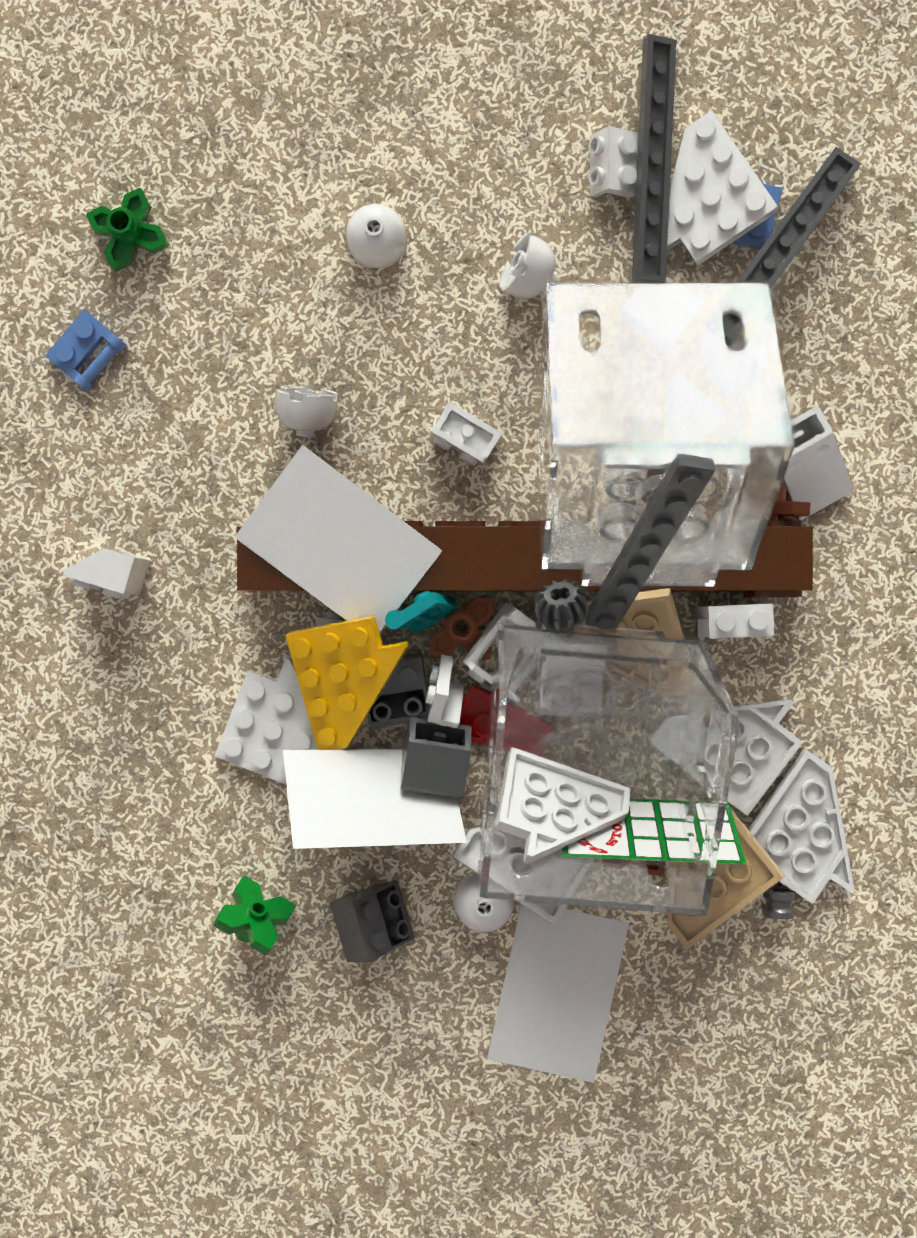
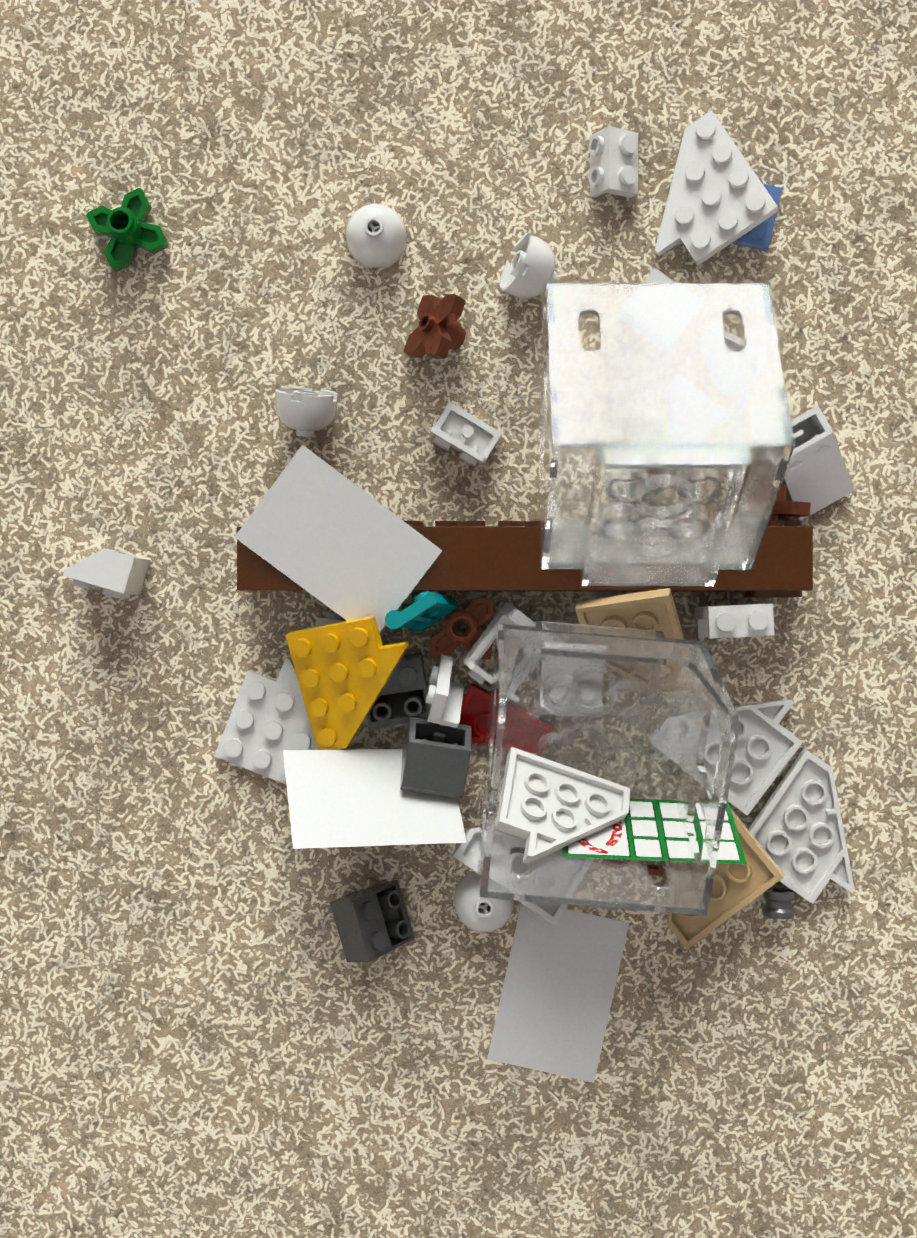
medium blue plate [45,309,127,392] -> none
green plant [213,876,296,955] -> none
dark grey gear [534,578,590,633] -> none
dark grey plate [585,453,715,629] -> none
dark grey plate [632,34,677,286] -> none
dark grey plate [703,147,861,347] -> none
none -> copper plant [404,294,466,359]

